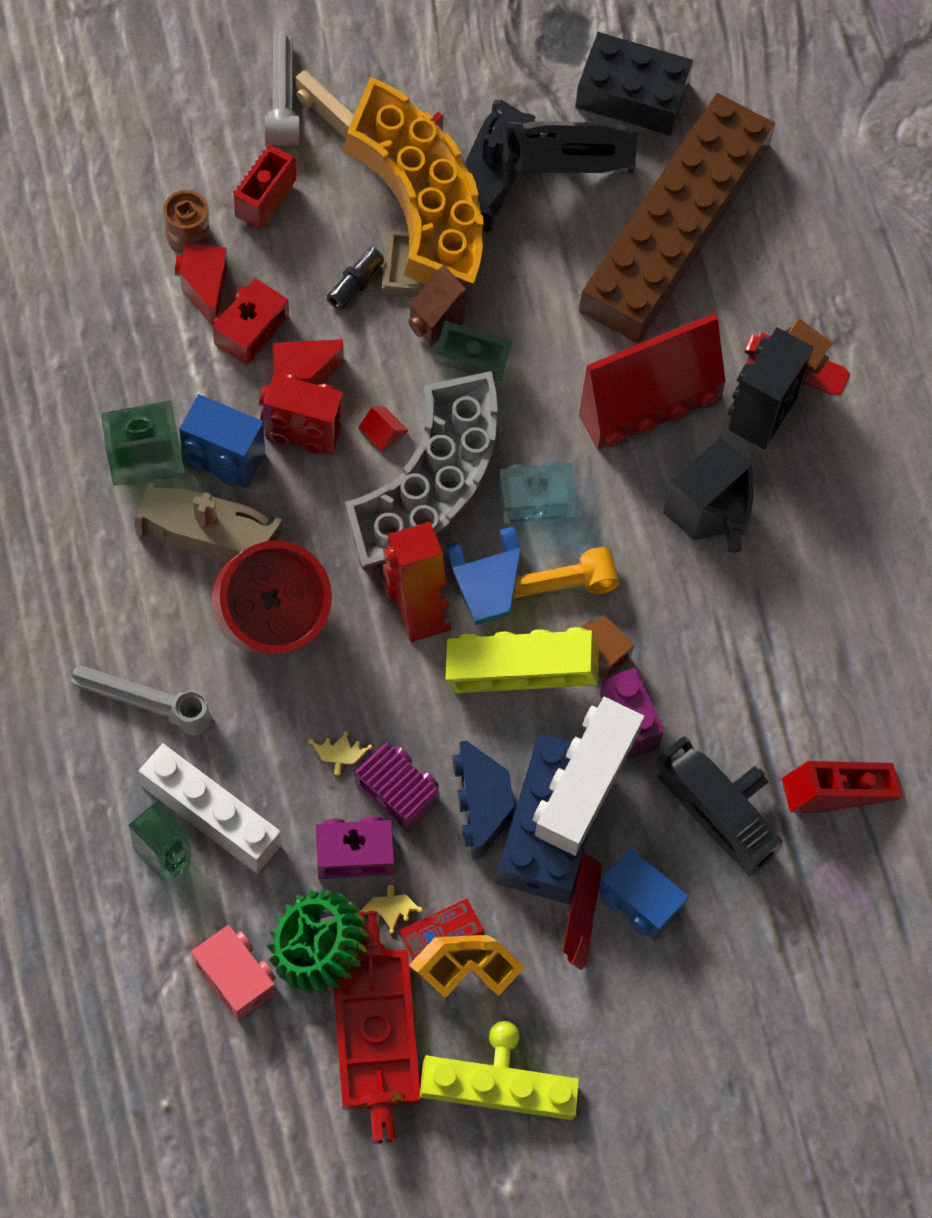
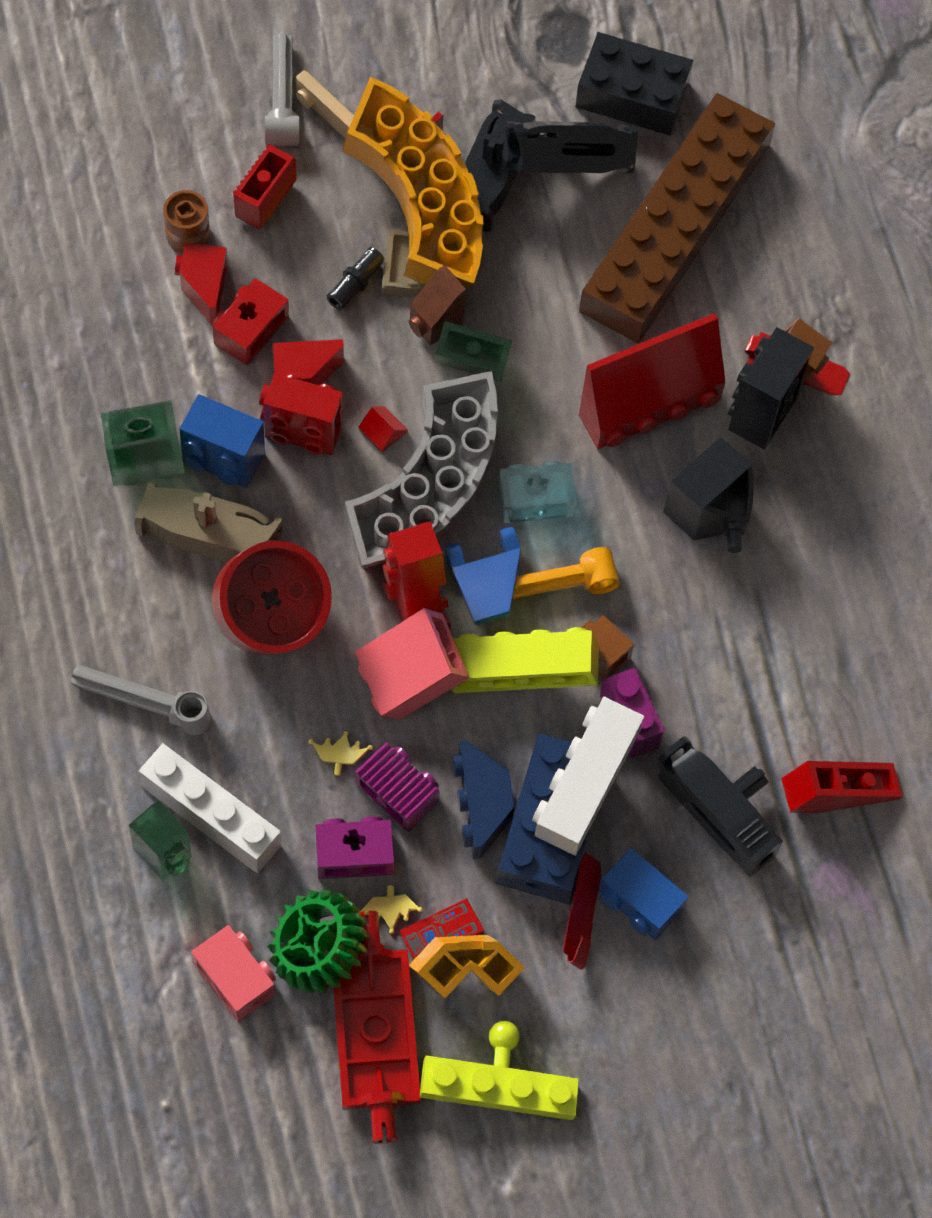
none -> coral brick [355,608,470,720]

